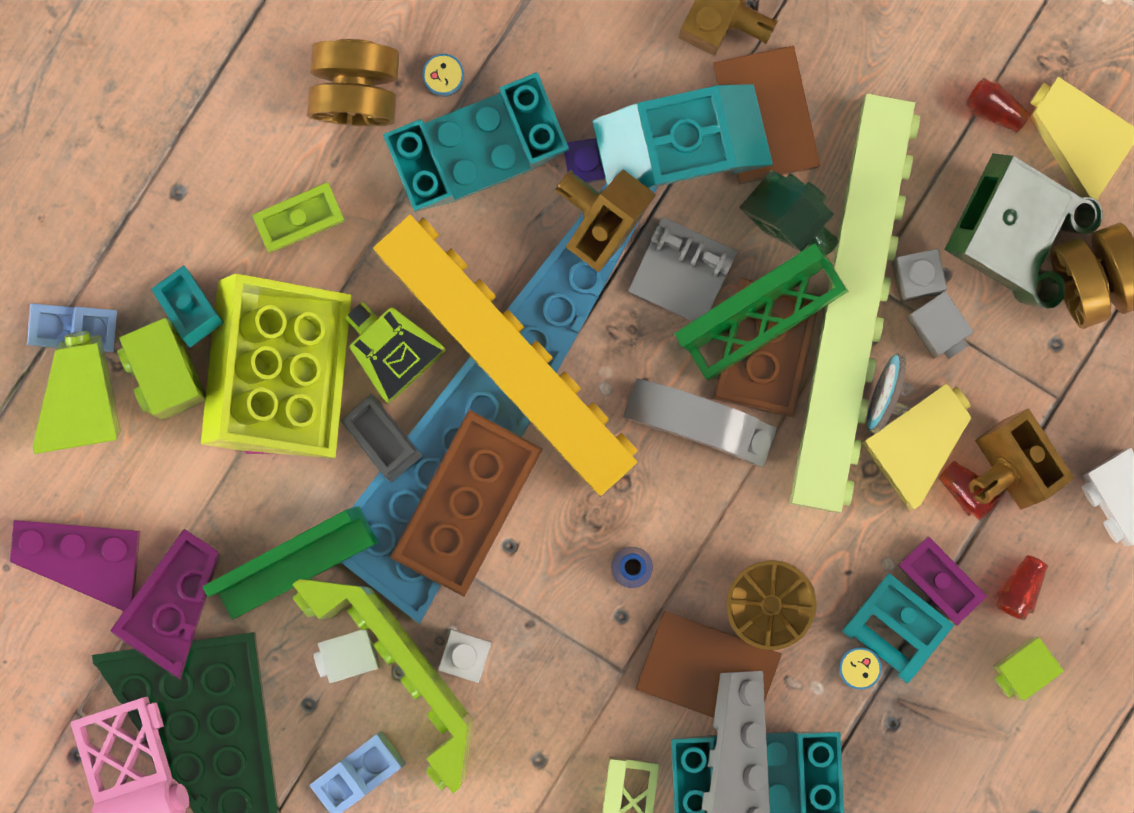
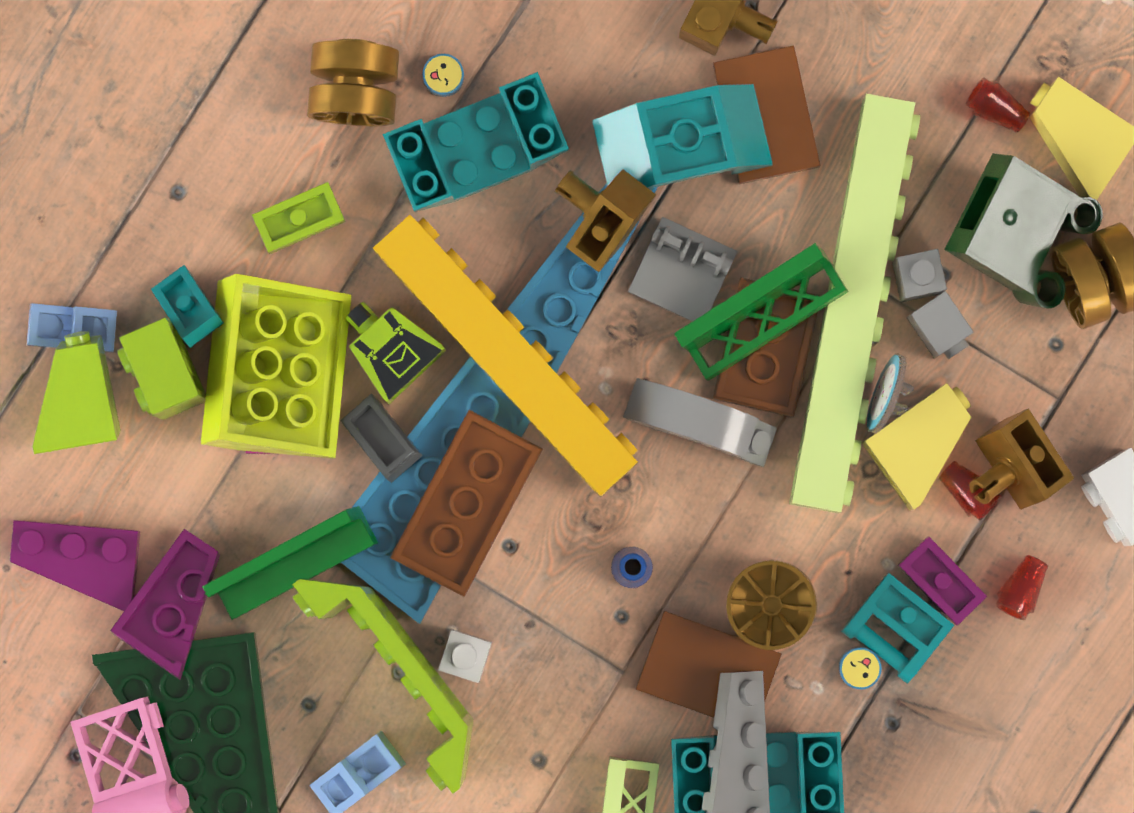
white brick [313,629,380,683] -> none
dark purple plate [564,138,605,183] -> none
clear green brick [739,170,838,255] -> none
lime brick [993,637,1064,701] -> none

